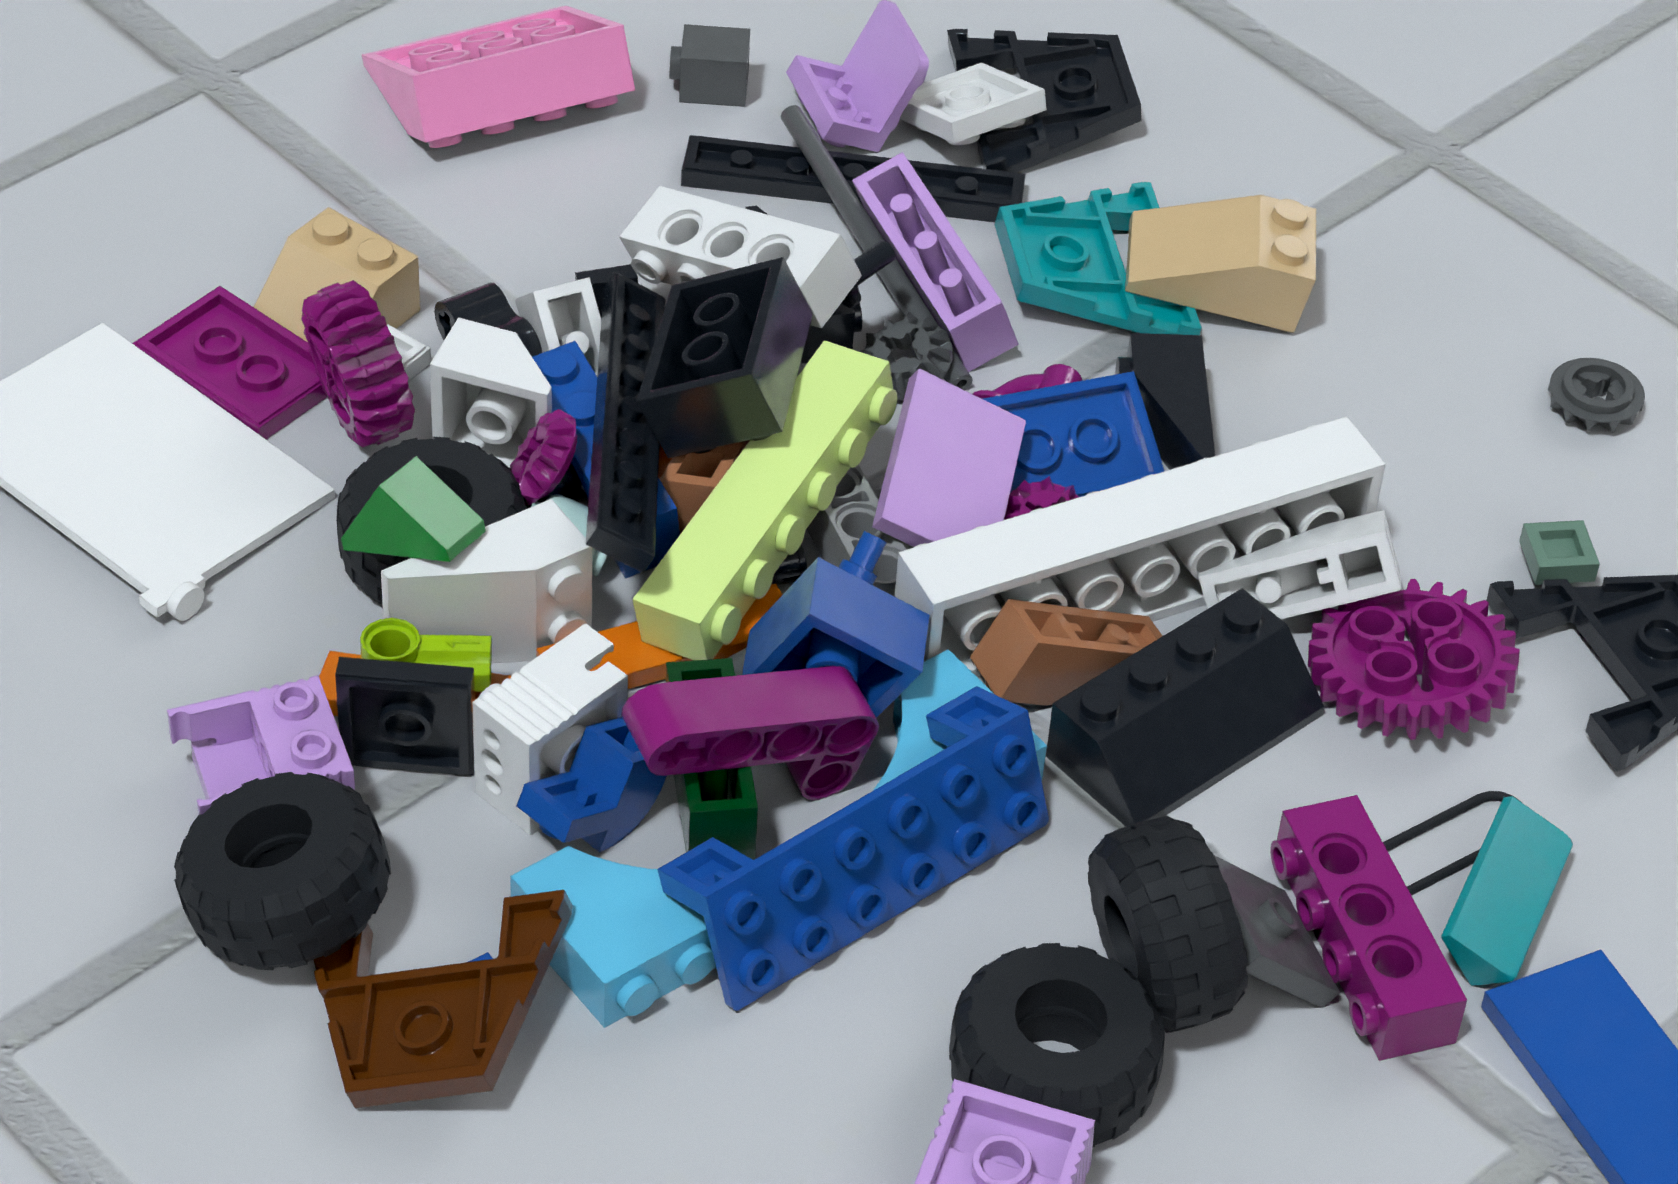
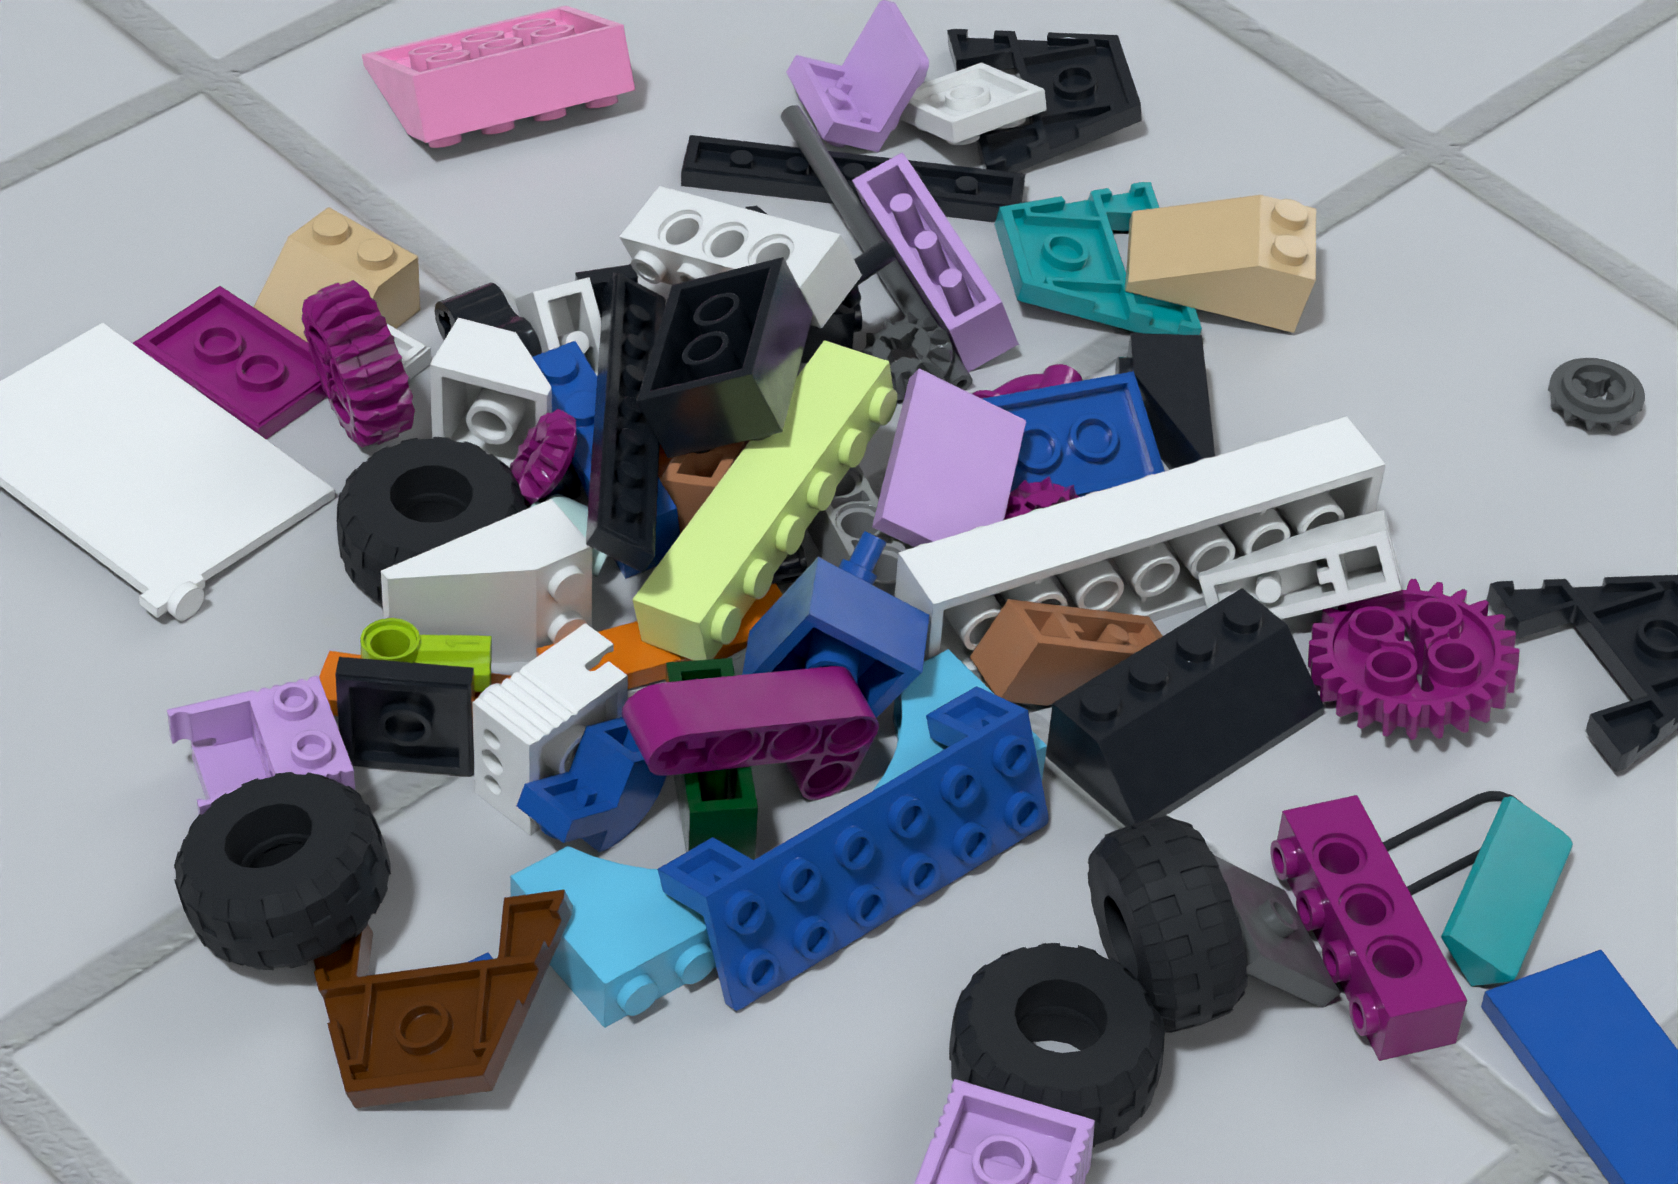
green slope [341,456,486,562] -> none
dark grey brick [669,24,751,107] -> none
sand green plate [1519,520,1600,585] -> none

